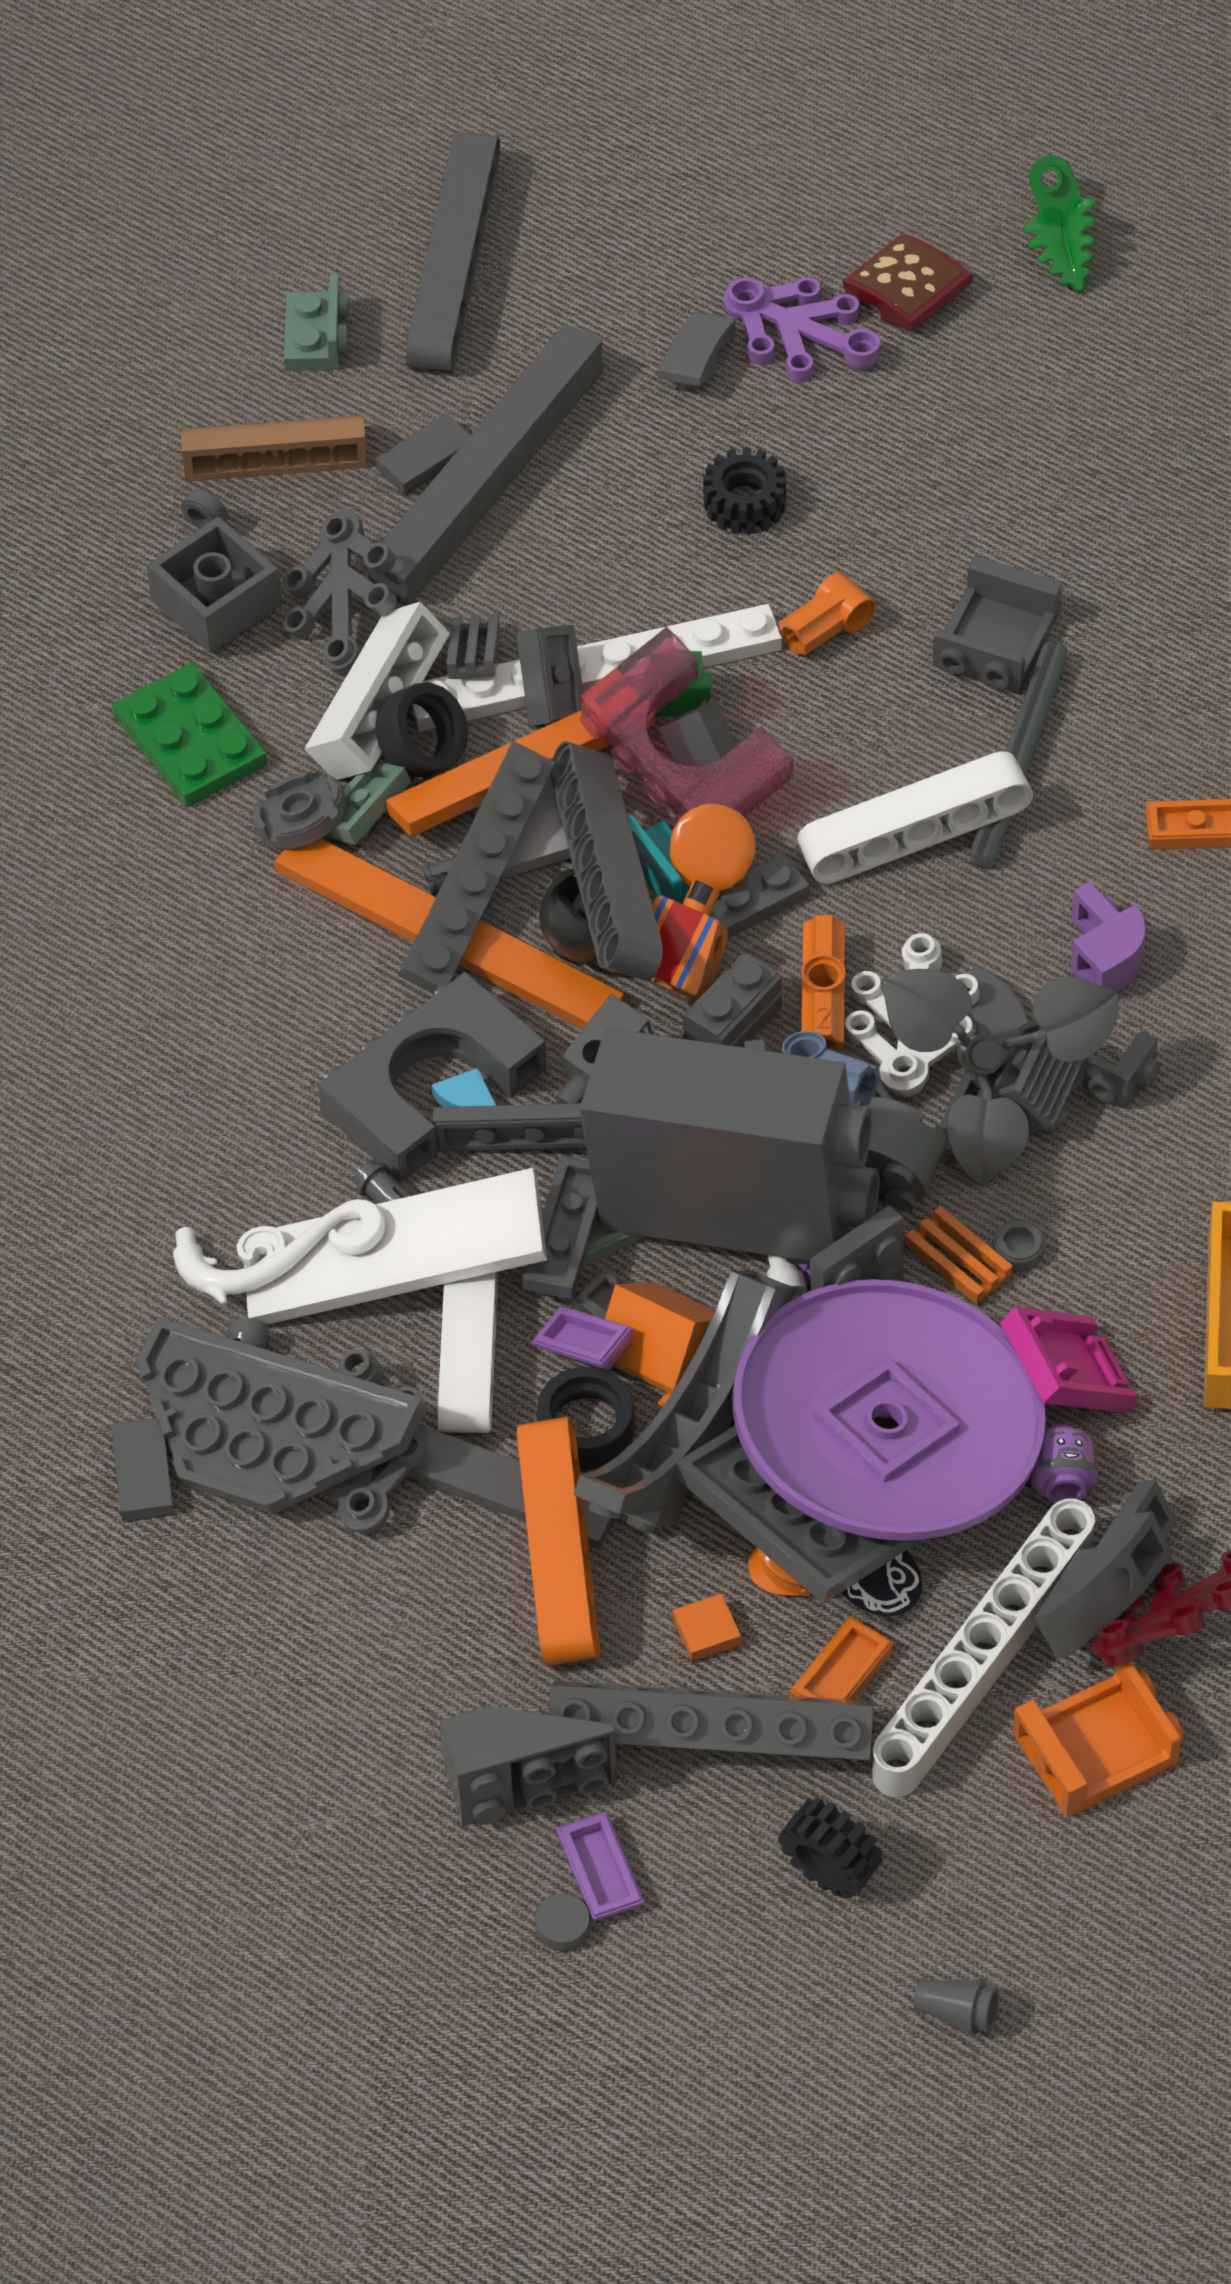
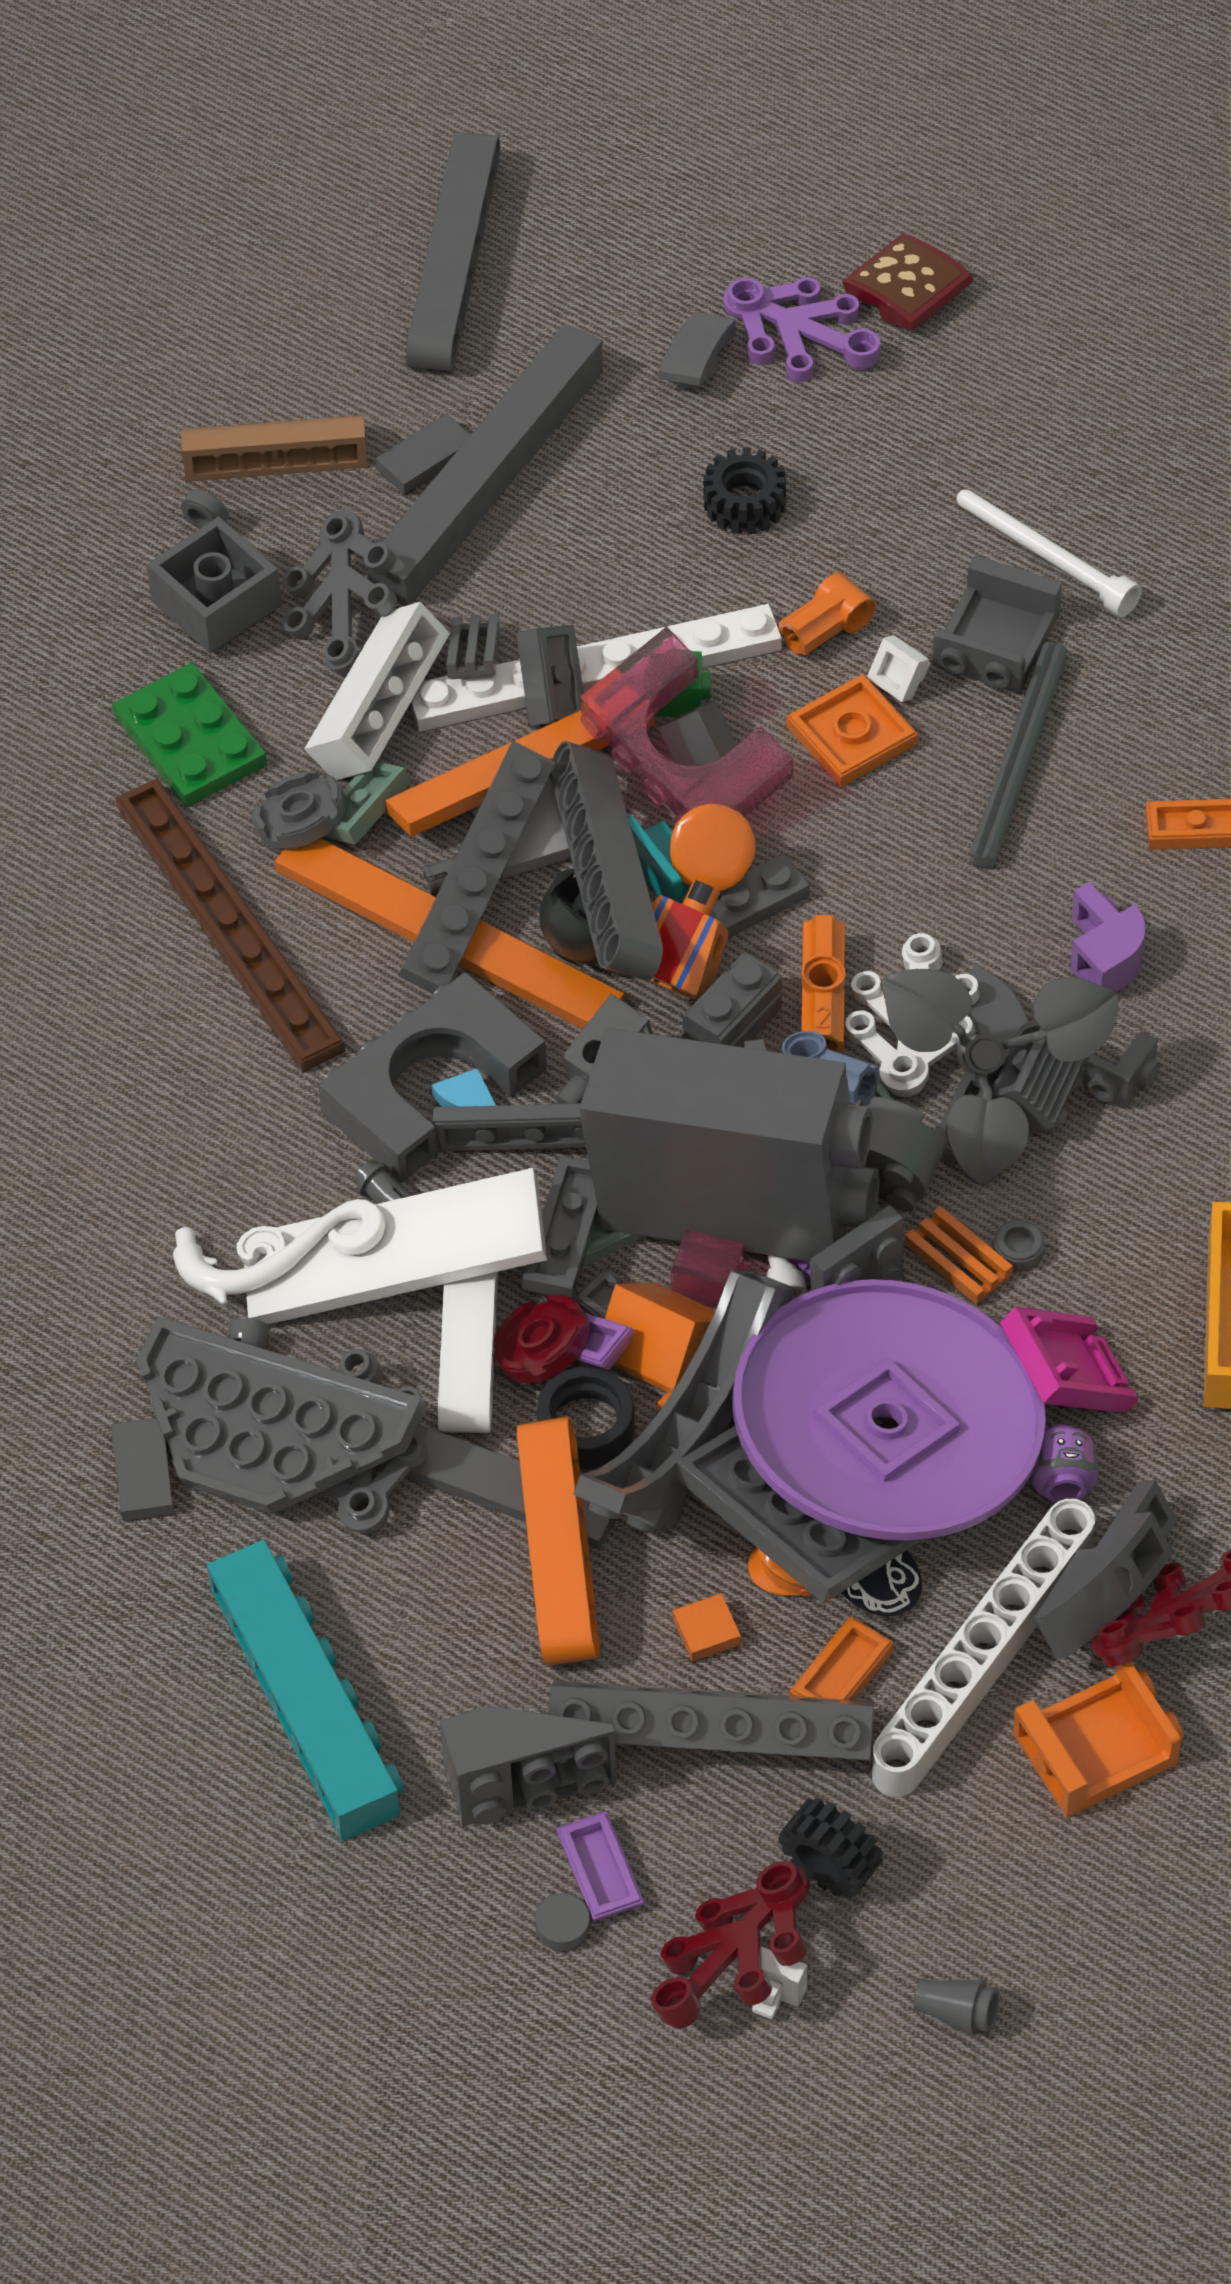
sand green bracket [284,274,349,371] -> none
black tyre [375,682,469,778] -> none
white beam [797,751,1033,884] -> none
green plant [1022,155,1095,292] -> none
none -> reddish brown tile [116,778,345,1073]
none -> teal brick [206,1540,404,1841]
none -> dark red tile [492,1294,591,1384]
none -> dark red plant [651,1861,810,2029]
none -> clear pink brick [671,1229,751,1309]
none -> white tile [752,1946,807,2020]
none -> orange tile [786,674,918,787]
none -> white tile [867,635,931,702]
none -> white piece [957,489,1142,617]

